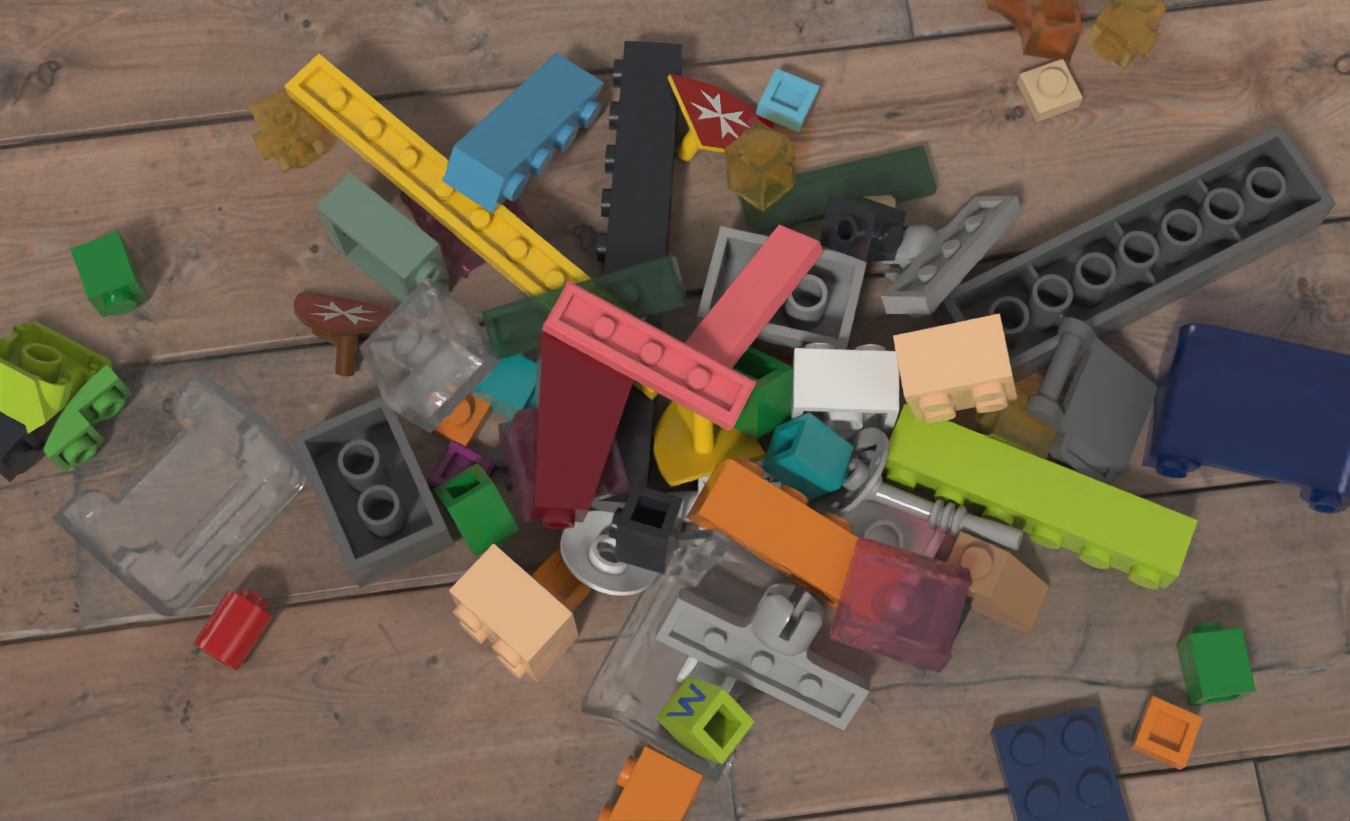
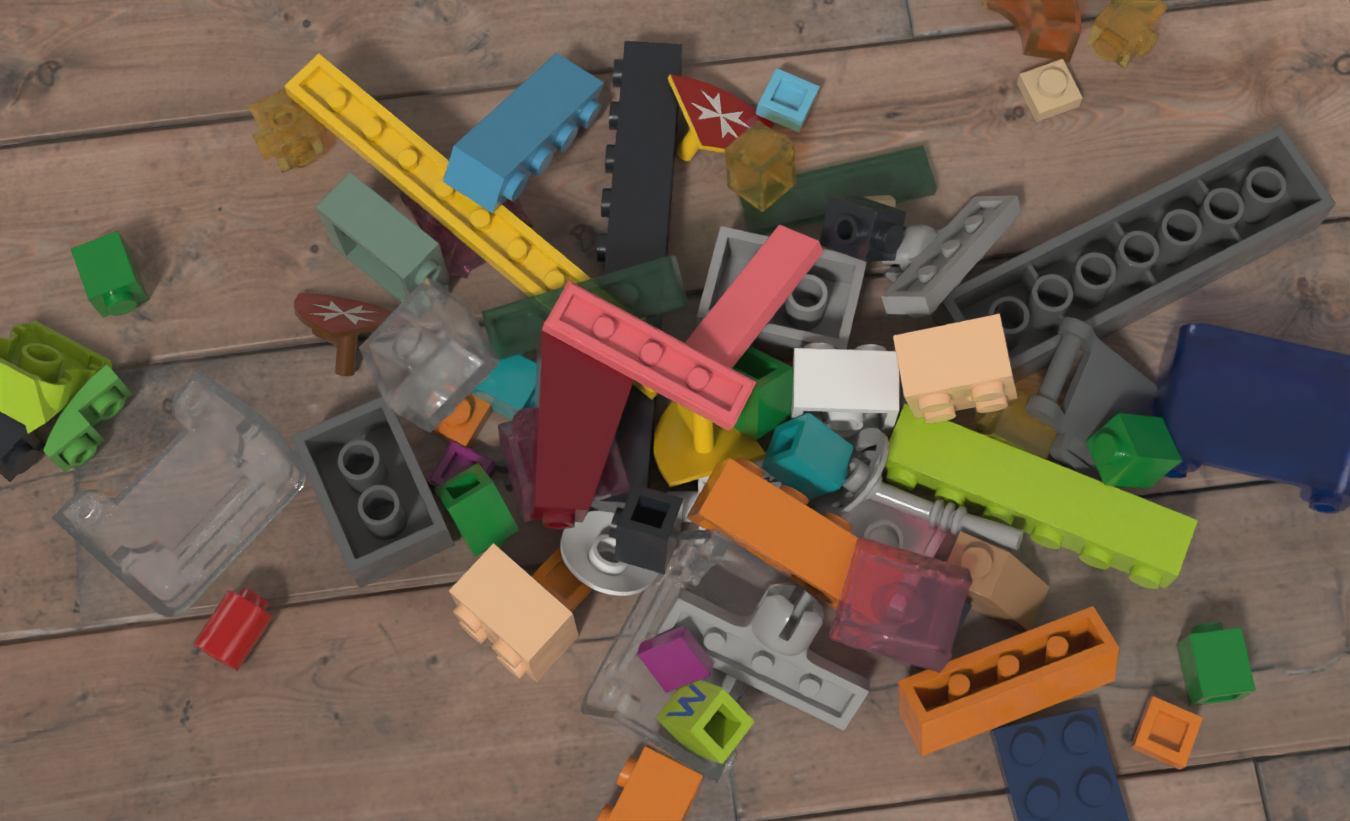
none -> magenta tile [637,625,714,692]
none -> orange brick [898,606,1119,757]
none -> green brick [1086,413,1182,489]

